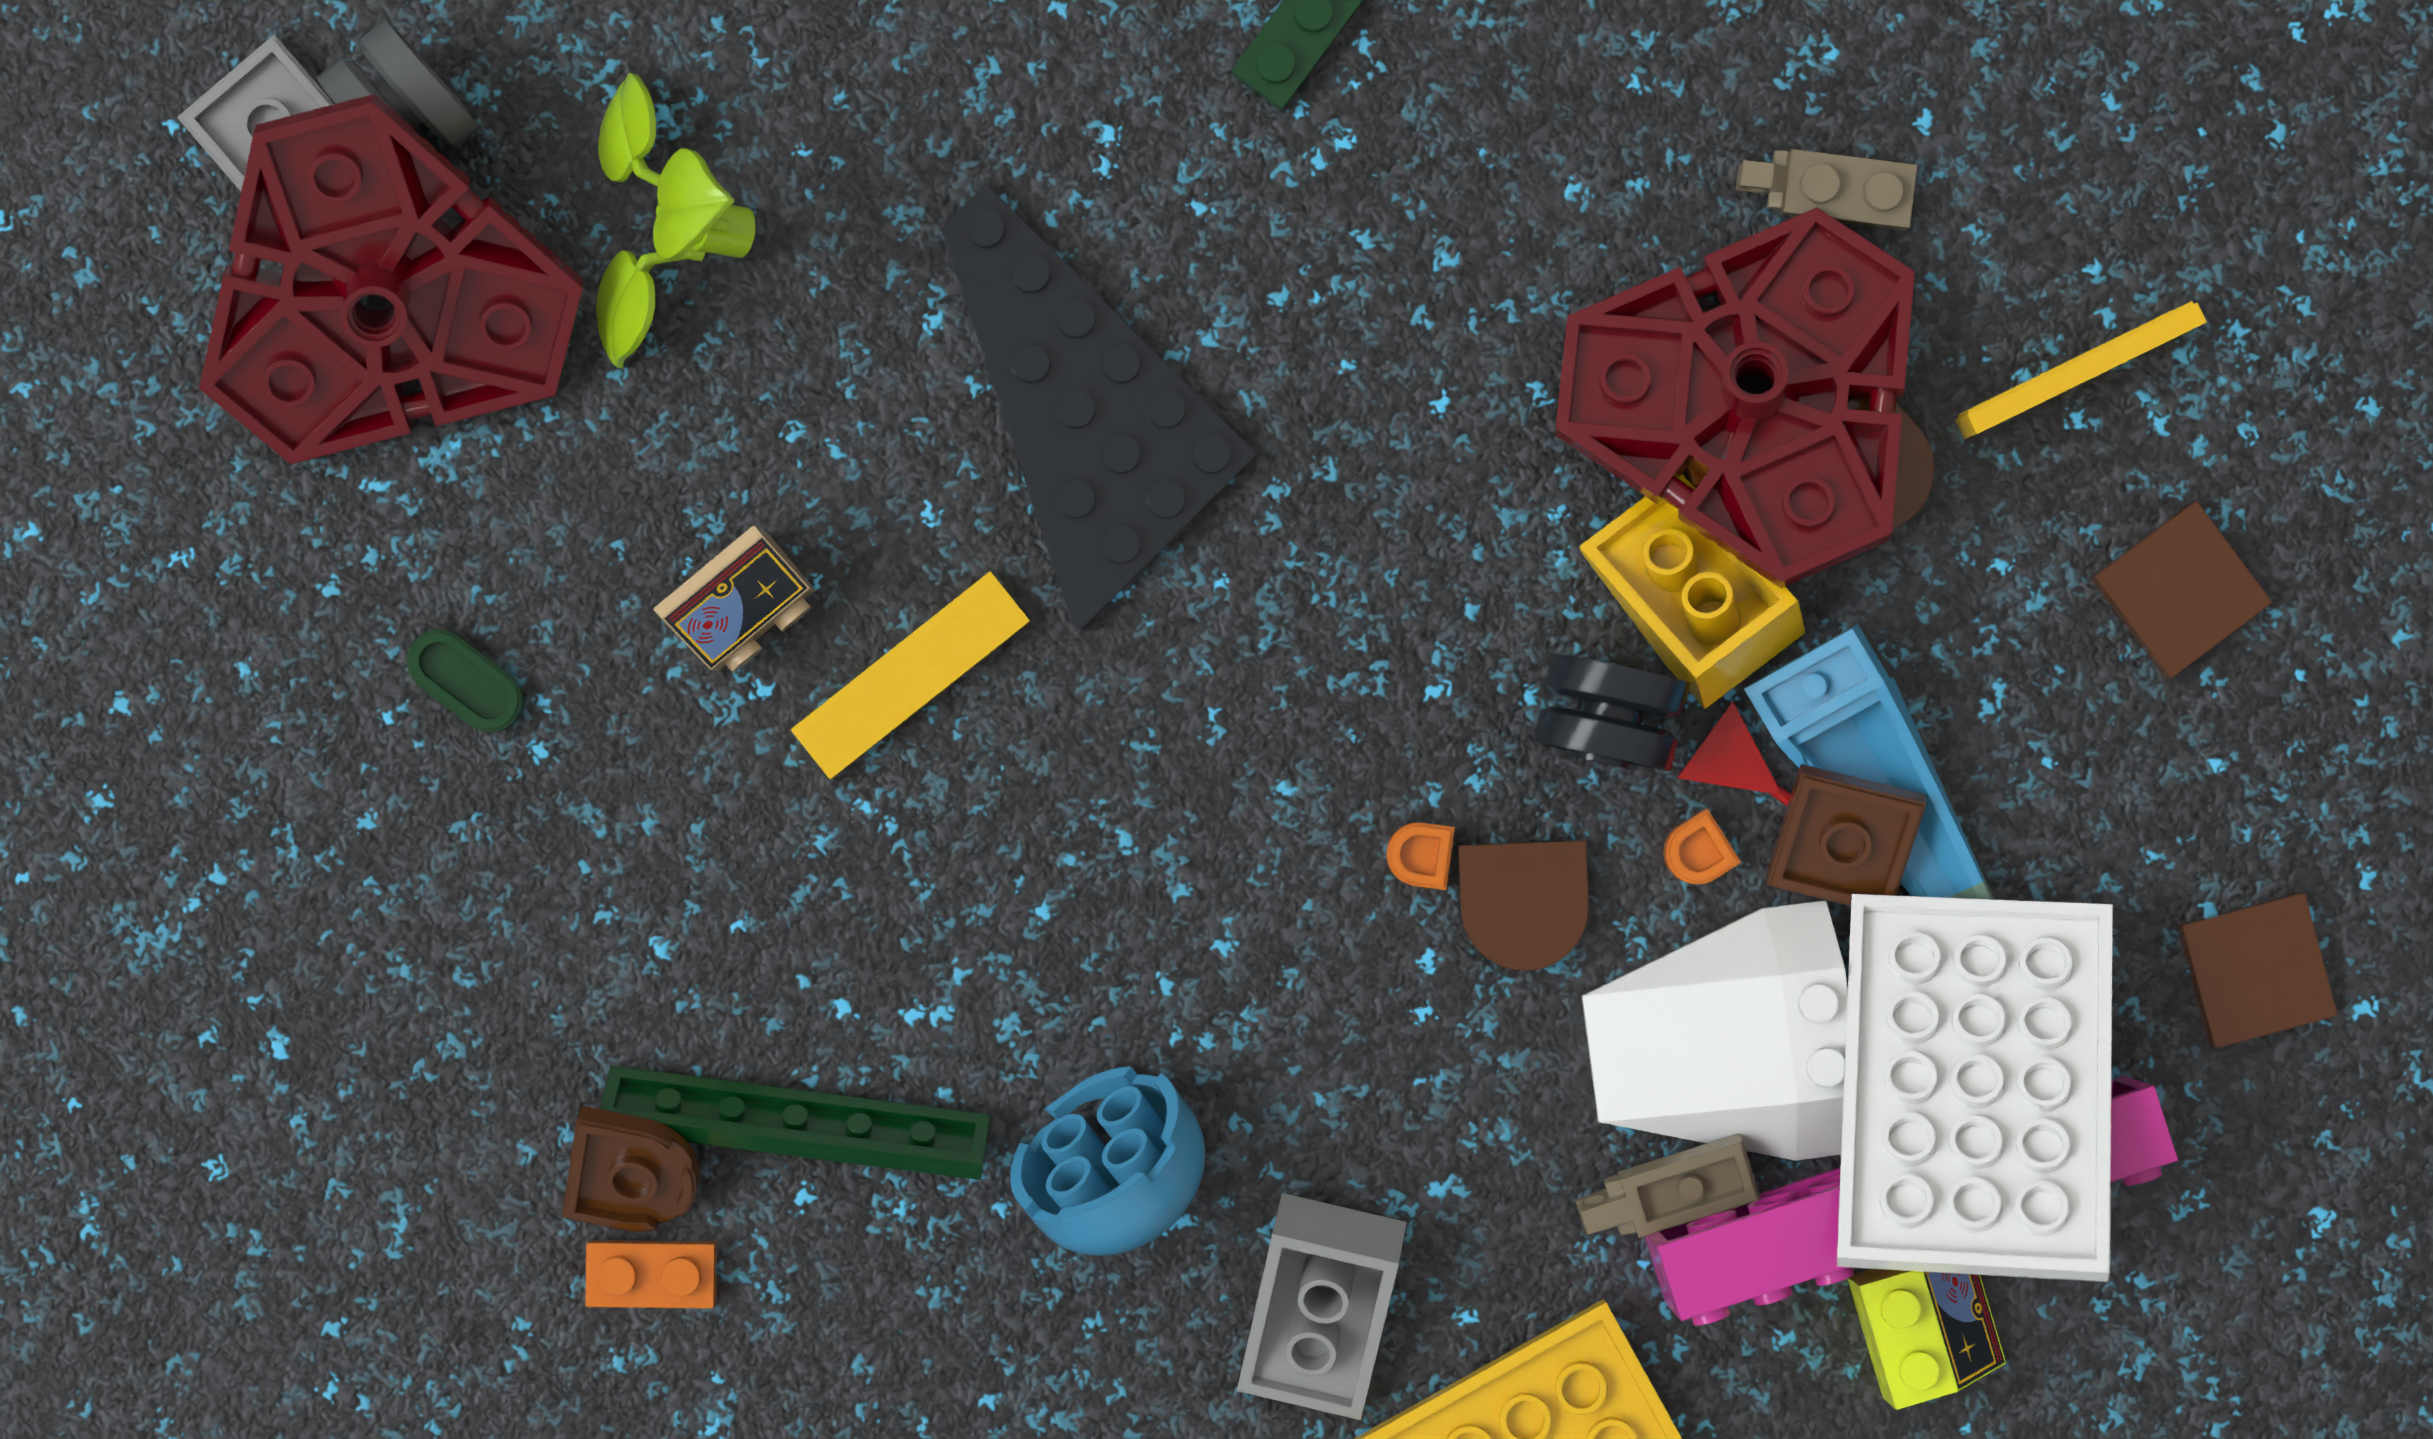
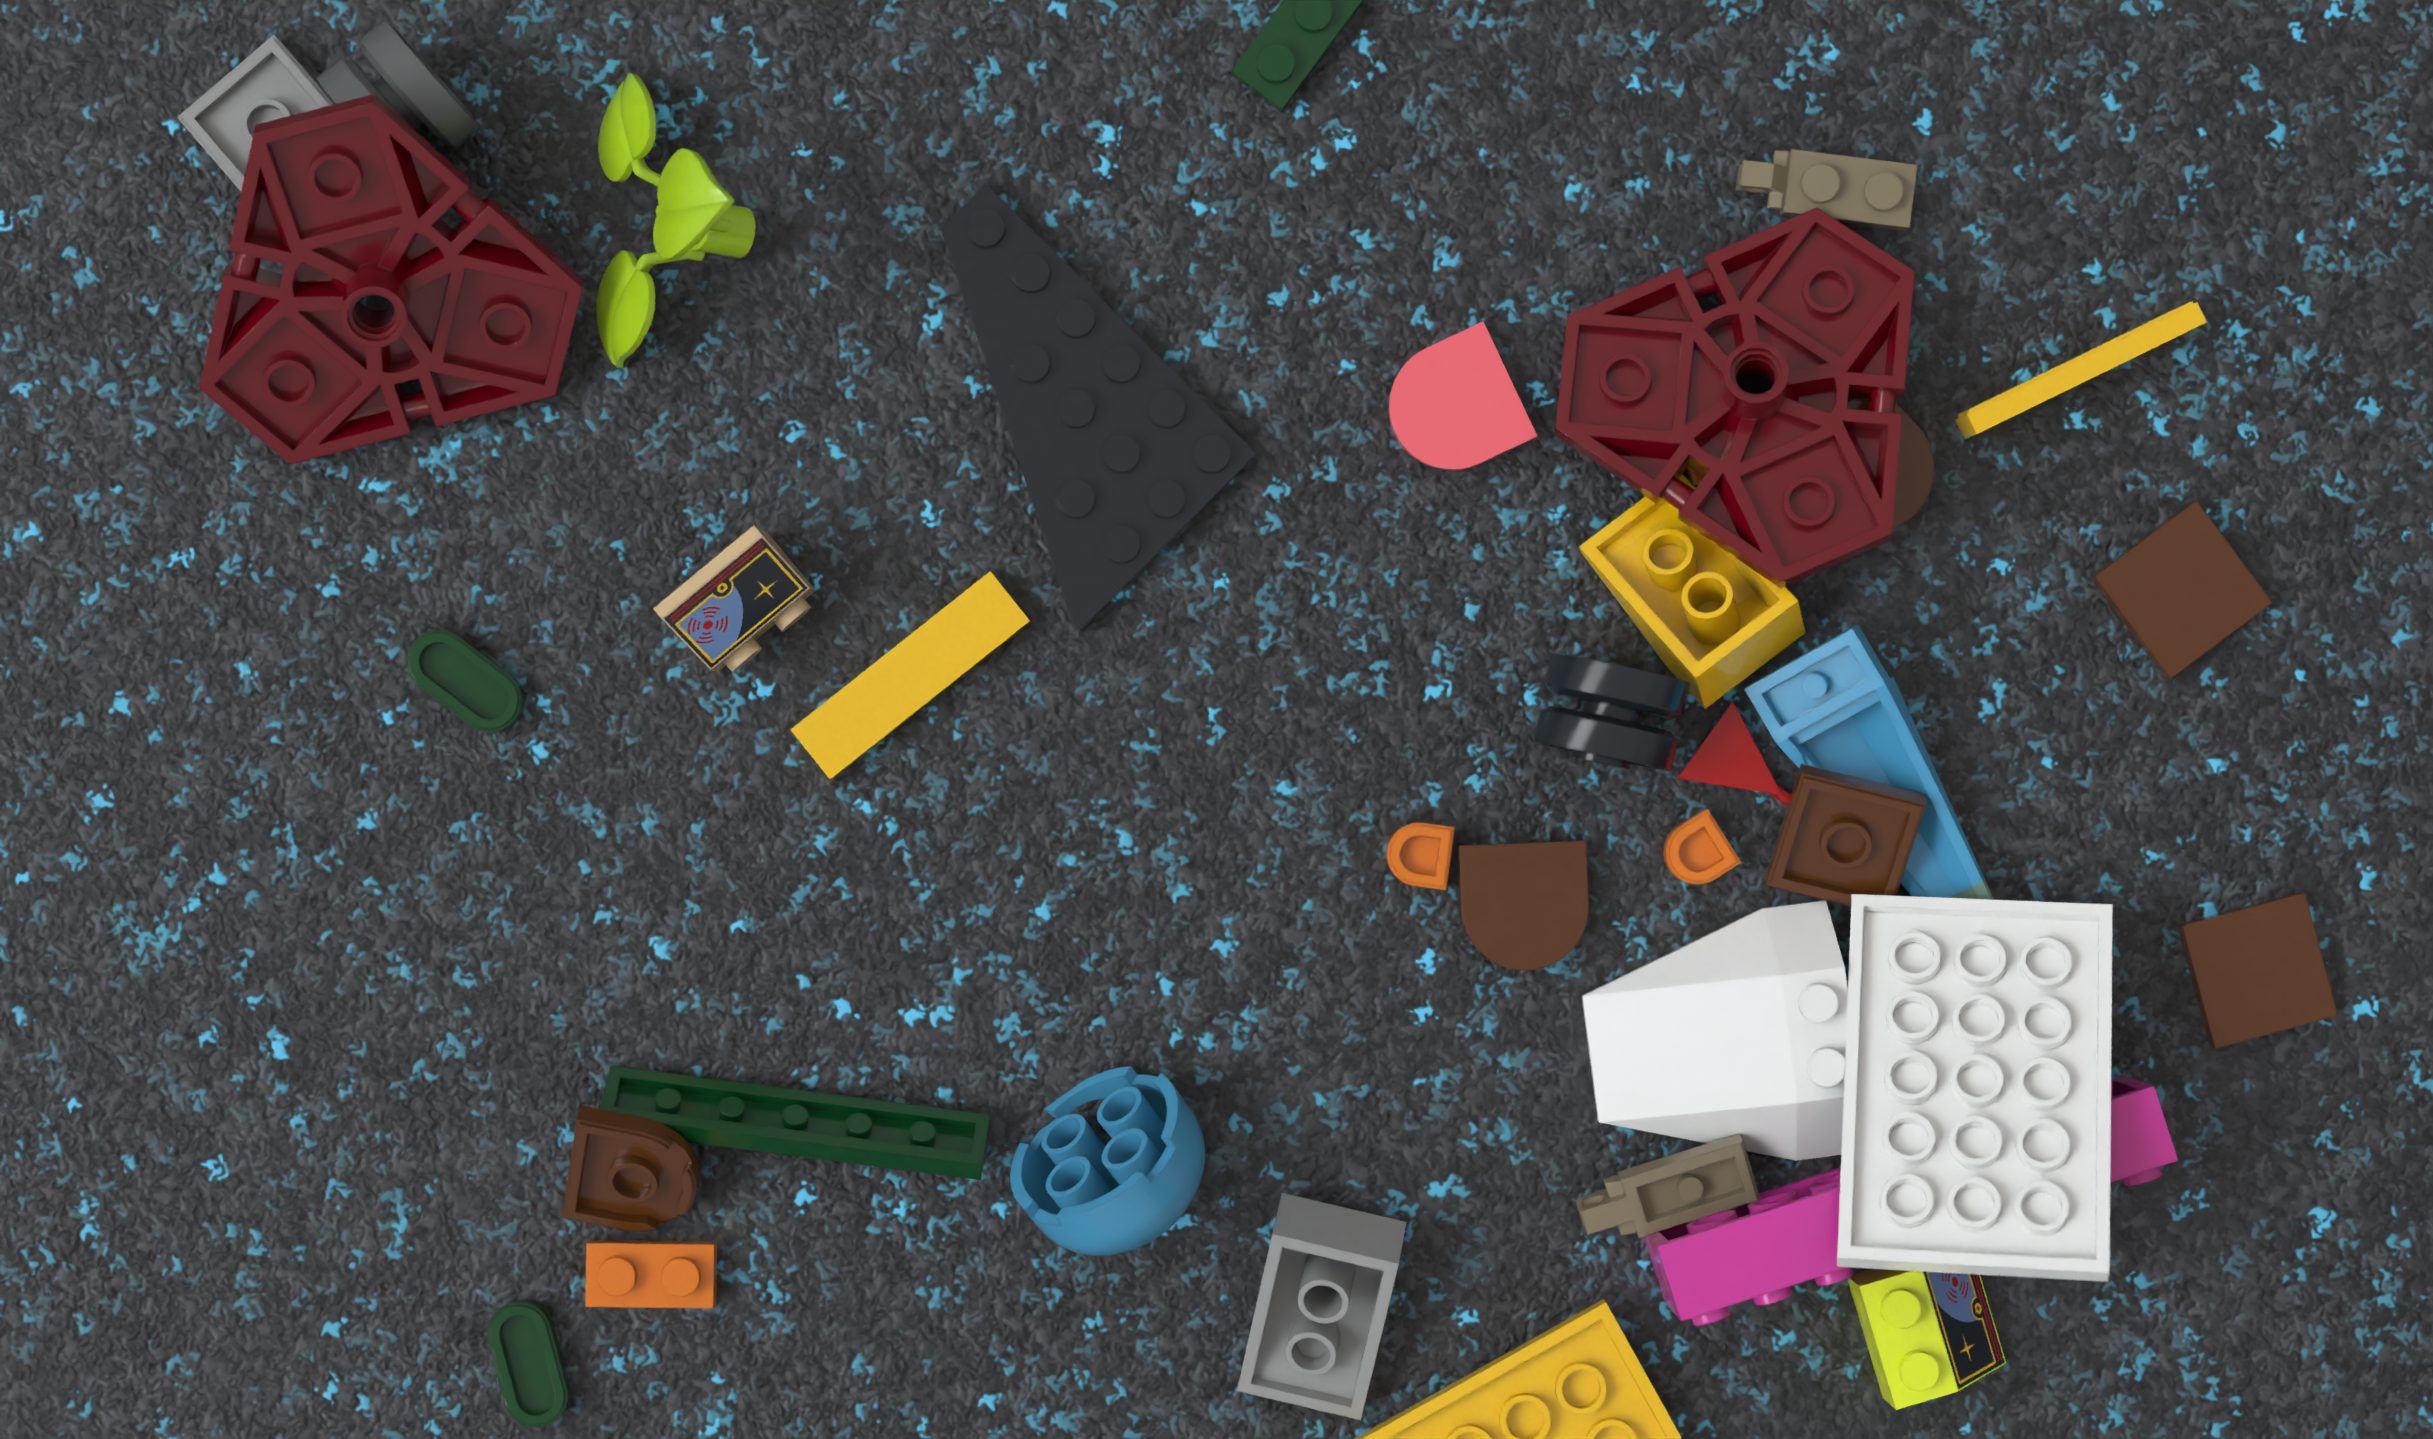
none -> dark green tile [487,1299,571,1428]
none -> coral tile [1388,321,1537,471]

